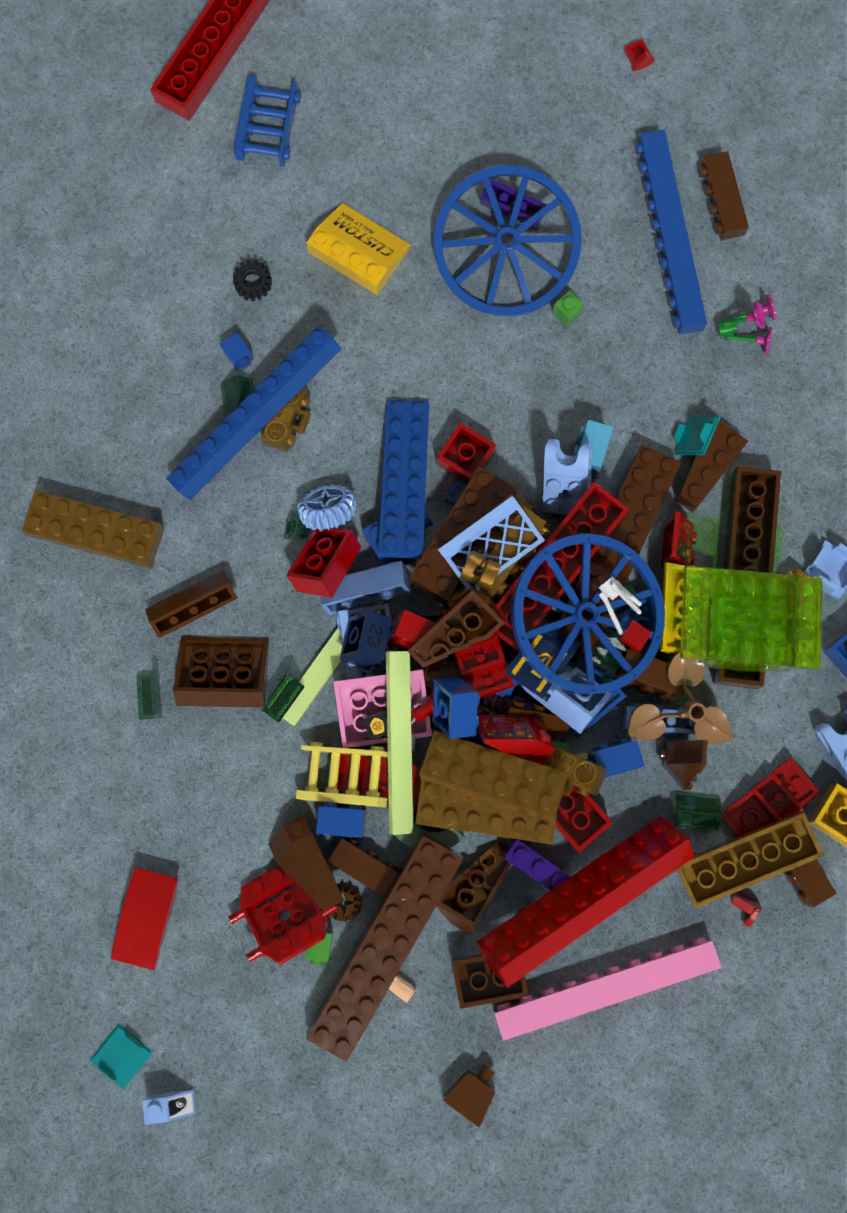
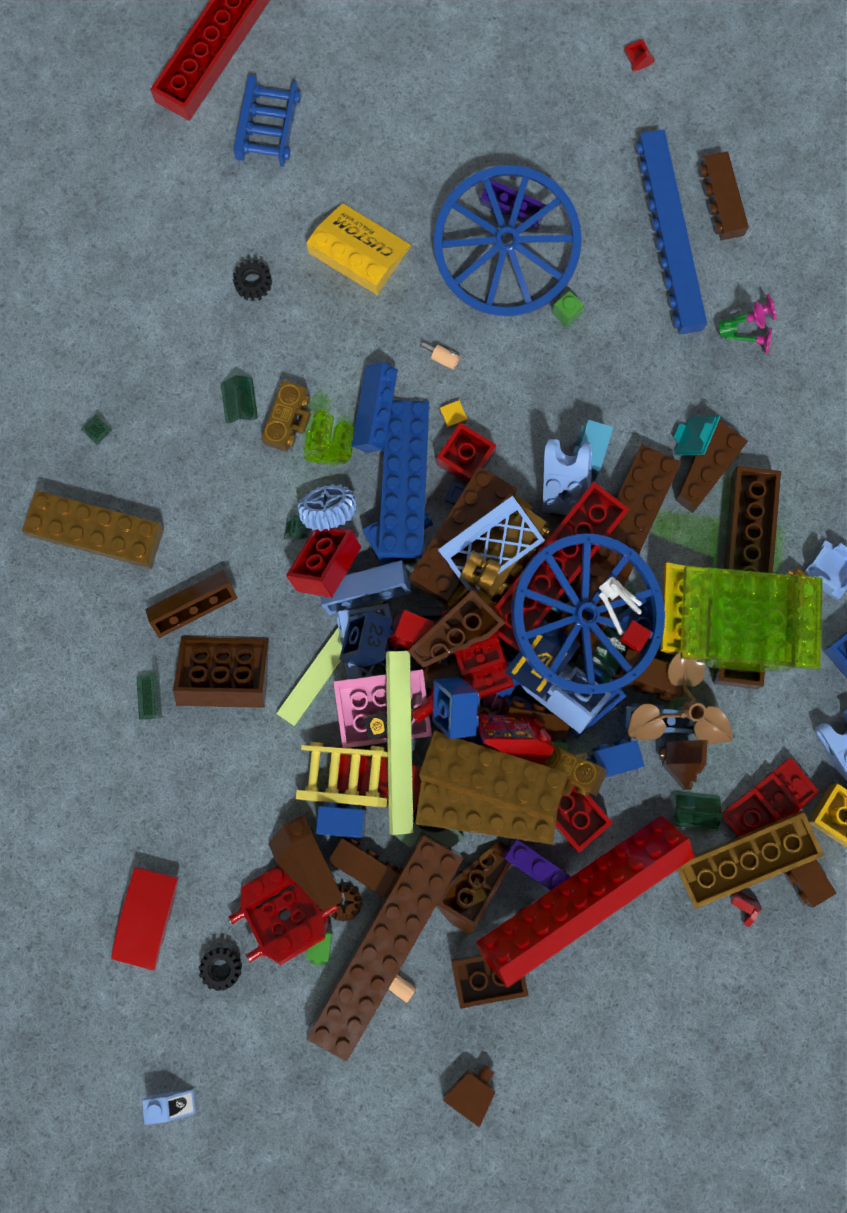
teal piece [89,1023,153,1090] -> none
blue brick [166,325,342,500] -> none
blue brick [219,332,254,370] -> none
clear green panel [261,674,305,722] -> none
bright pink brick [494,937,722,1041] -> none
red slope [661,511,697,568] -> none
none -> clear green tile [81,415,112,445]
none -> black tyre [199,947,242,991]
none -> clear neon green piece [304,409,354,465]
none -> blue brick [351,362,398,453]
none -> light nougat piece [421,342,461,370]
none -> yellow tile [440,400,467,429]

